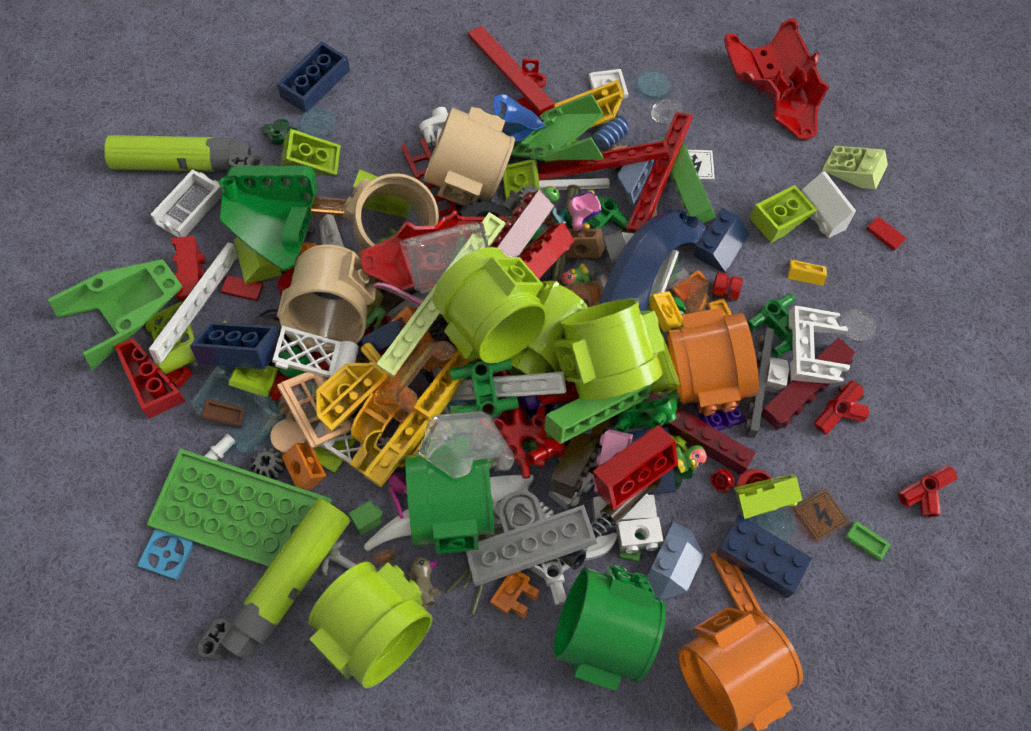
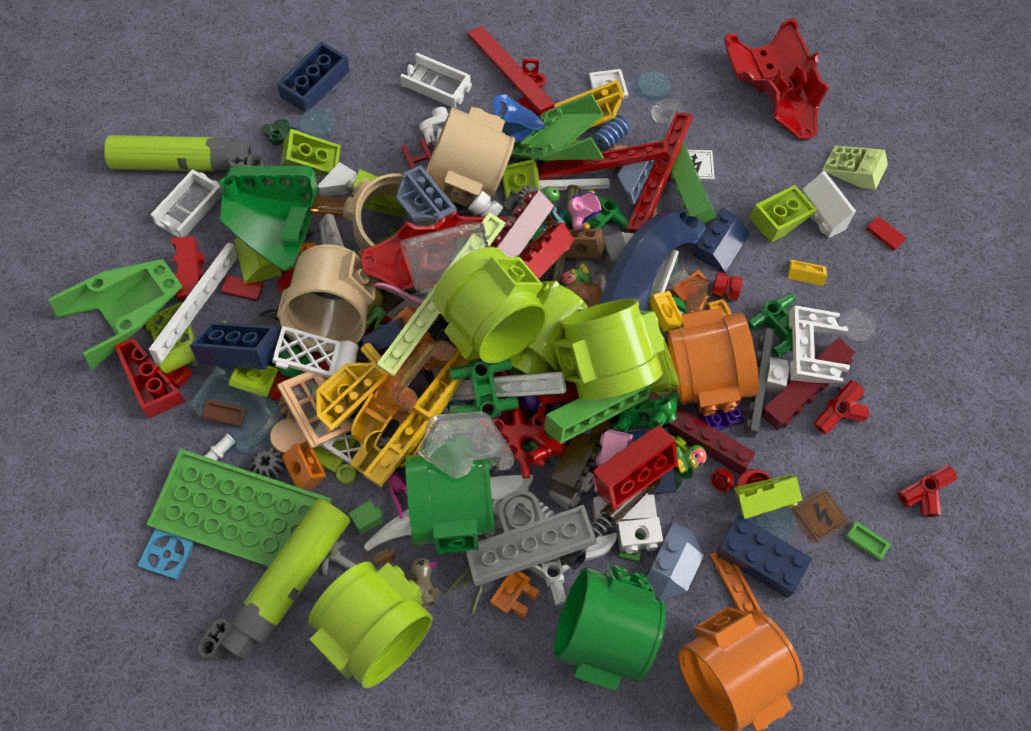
none -> white slope [318,162,357,197]
none -> lime tile [336,464,357,485]
none -> sand blue wedge [396,165,457,222]
none -> white door [400,53,472,108]
none -> white wheel [468,191,503,217]

